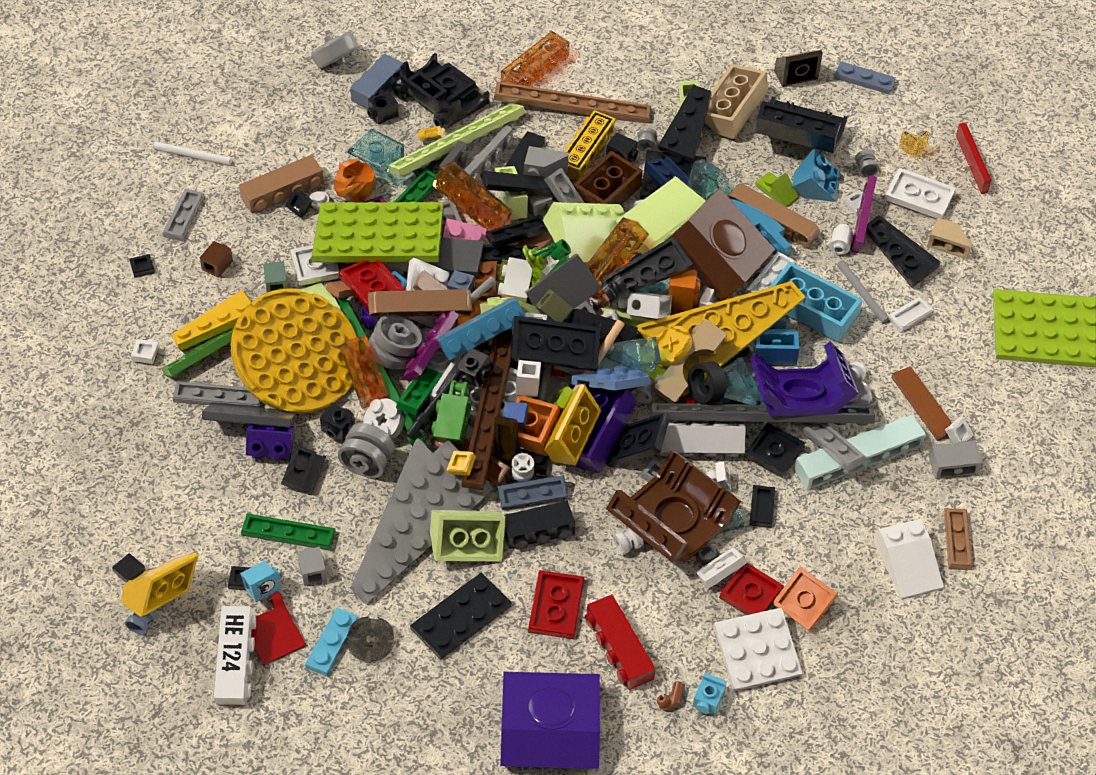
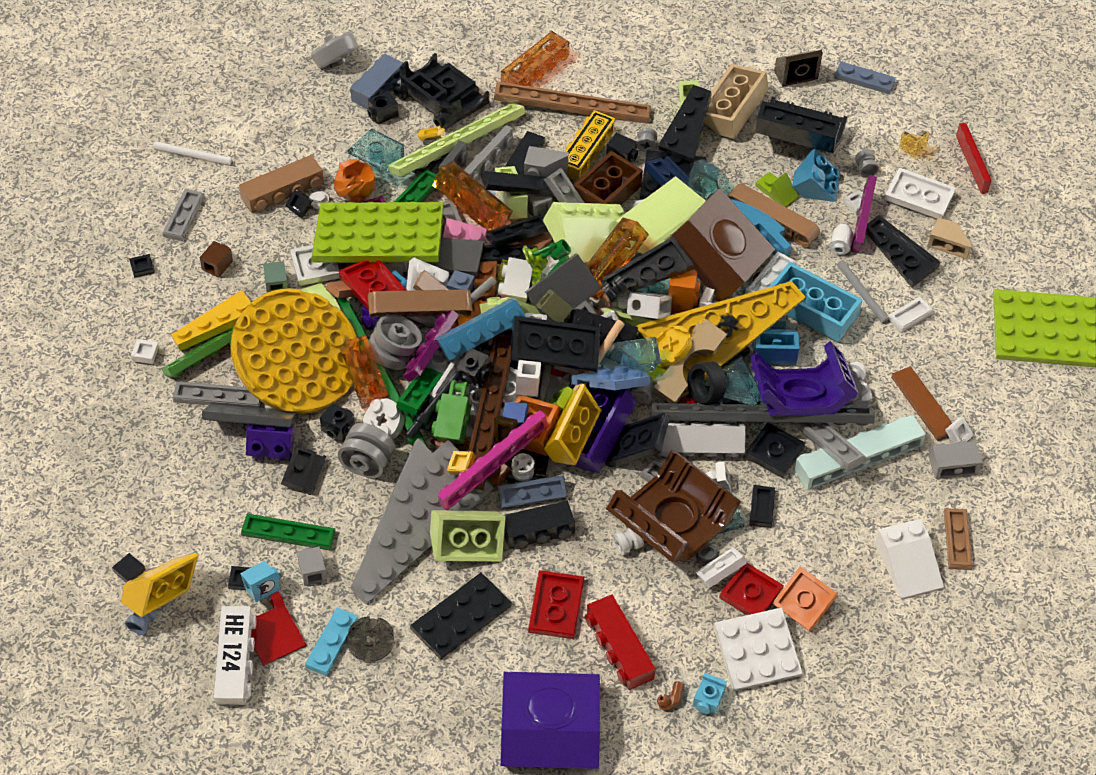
none -> dark pink plate [438,410,548,510]
none -> black plate [716,314,739,337]

